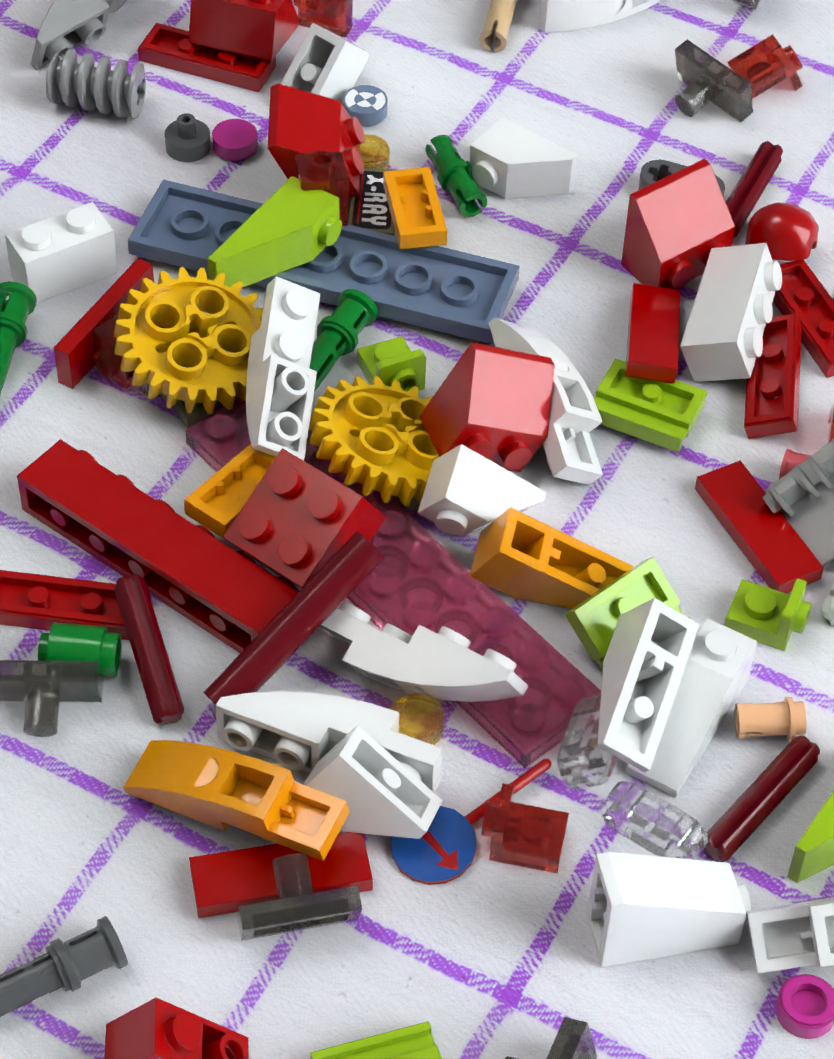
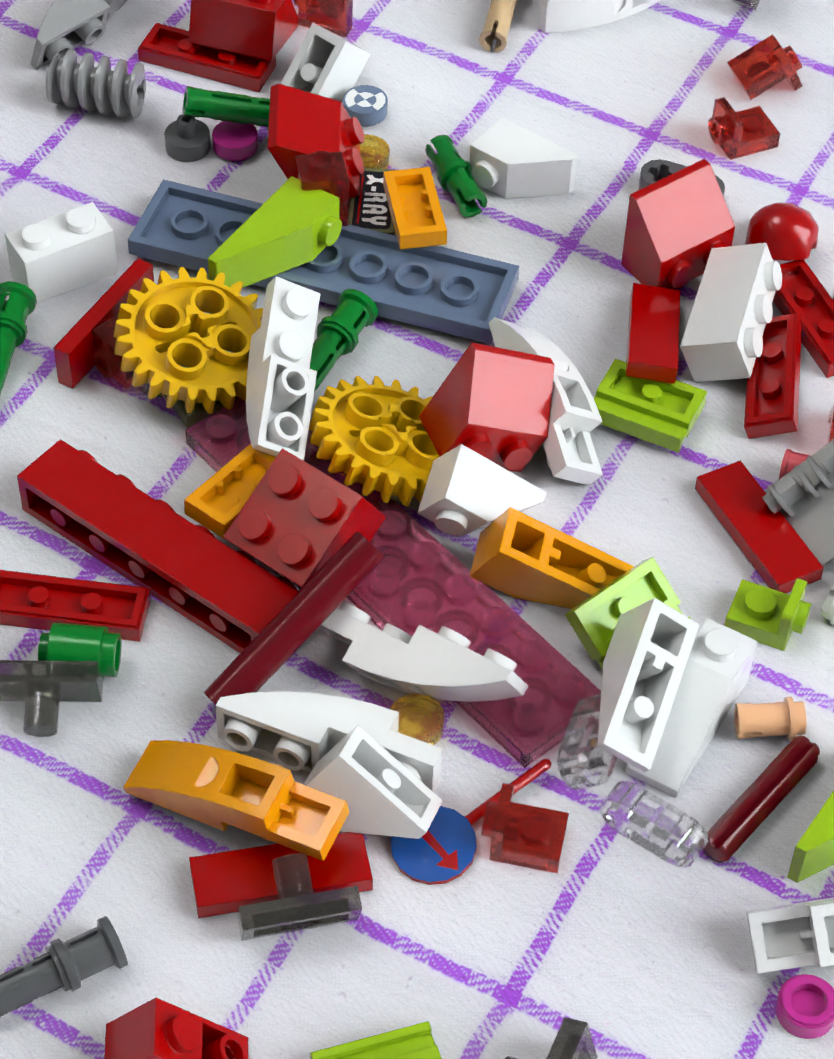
dark red axle [114,574,184,725] -> none
lime bracket [357,336,426,392] -> none
white slope [587,852,751,968] -> none
clear smoke tile [675,39,753,122] -> none
dark red axle [726,141,783,239] -> none
none -> green pin [182,86,270,131]
none -> clear red bracket [708,97,780,160]

